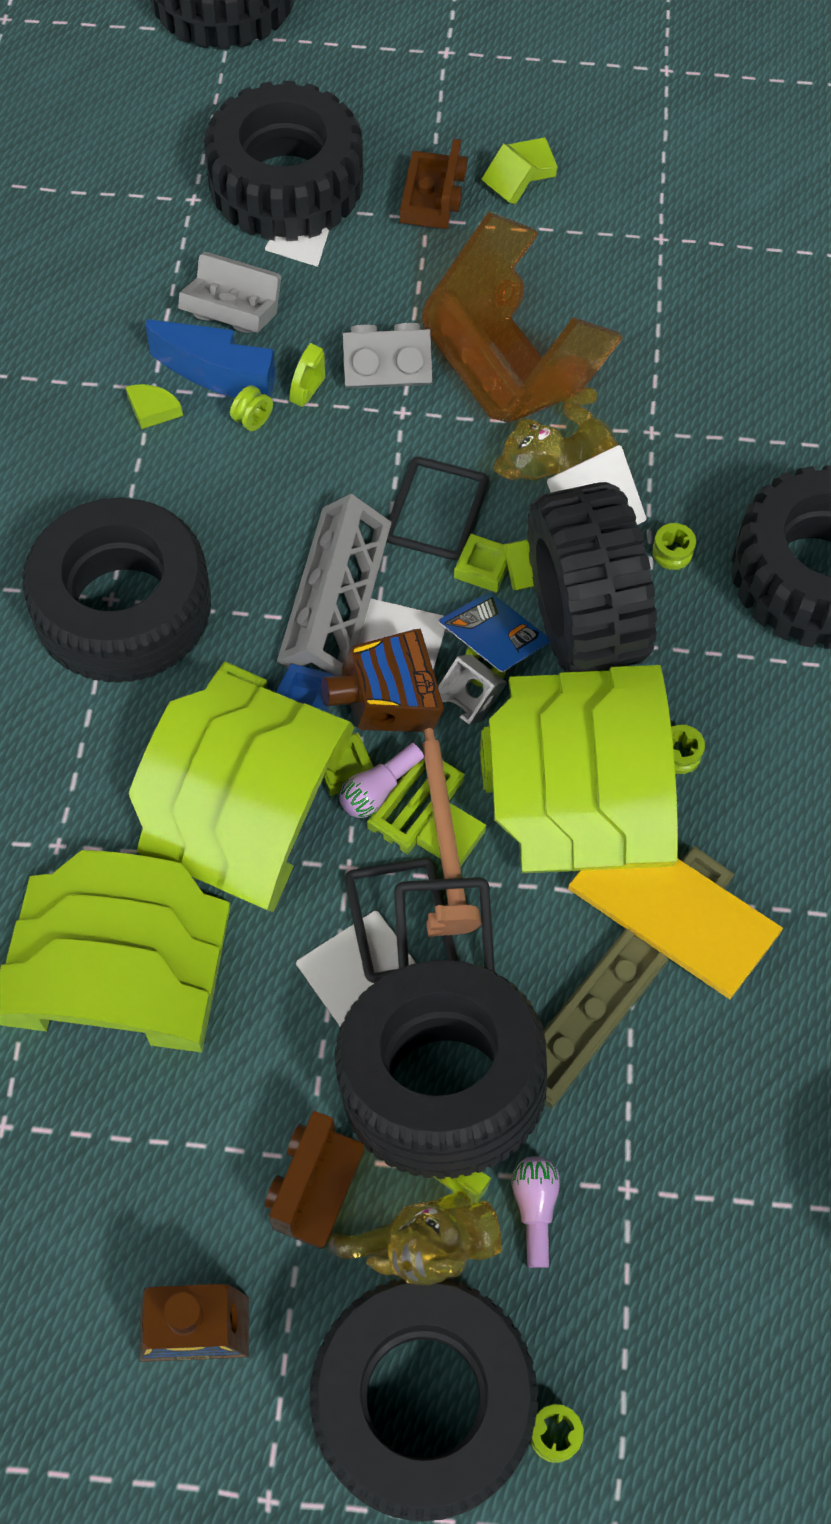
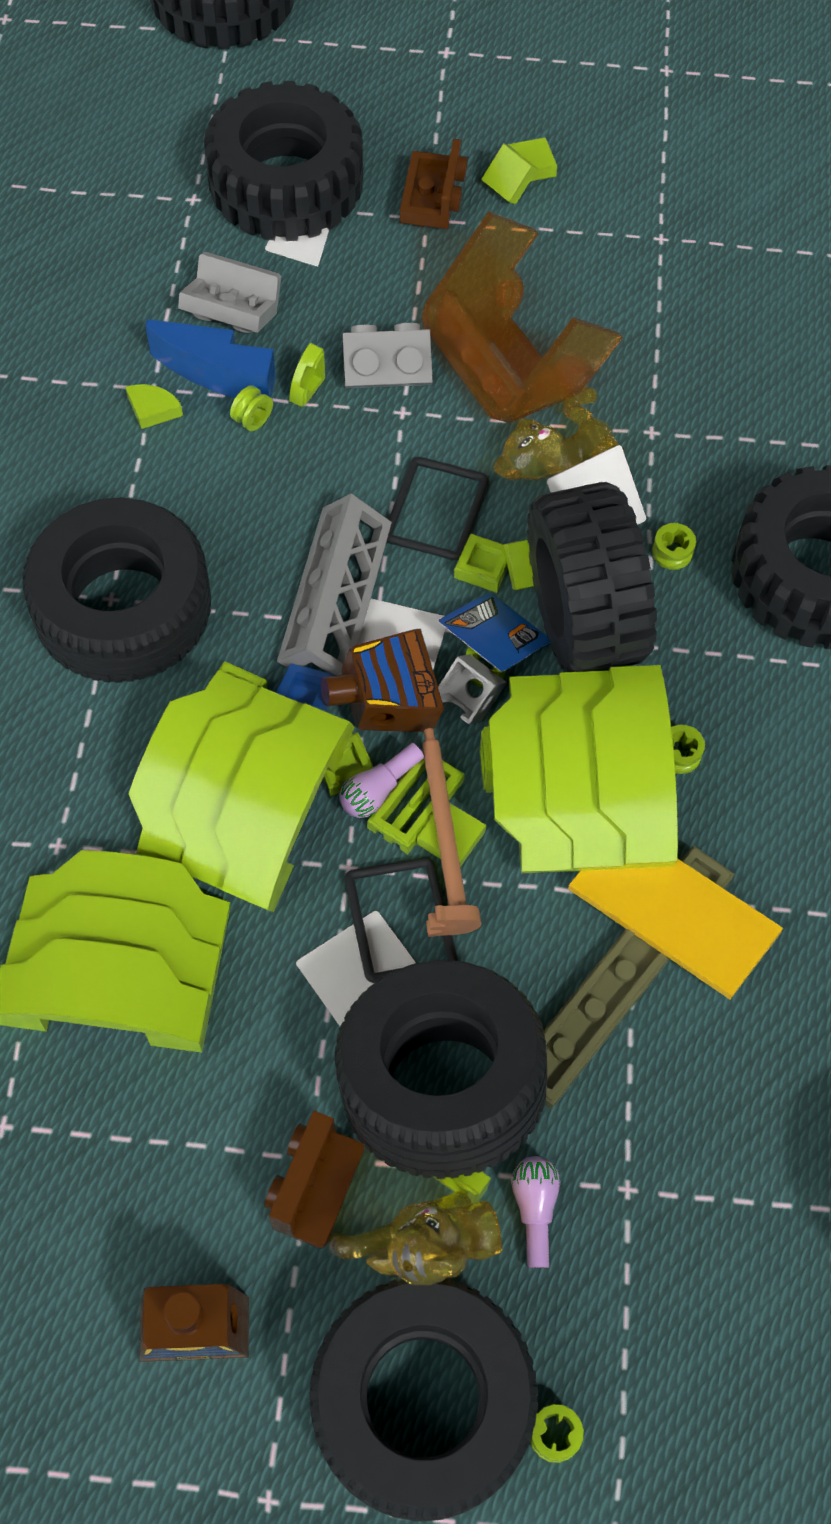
black piece [394,877,495,972] -> none

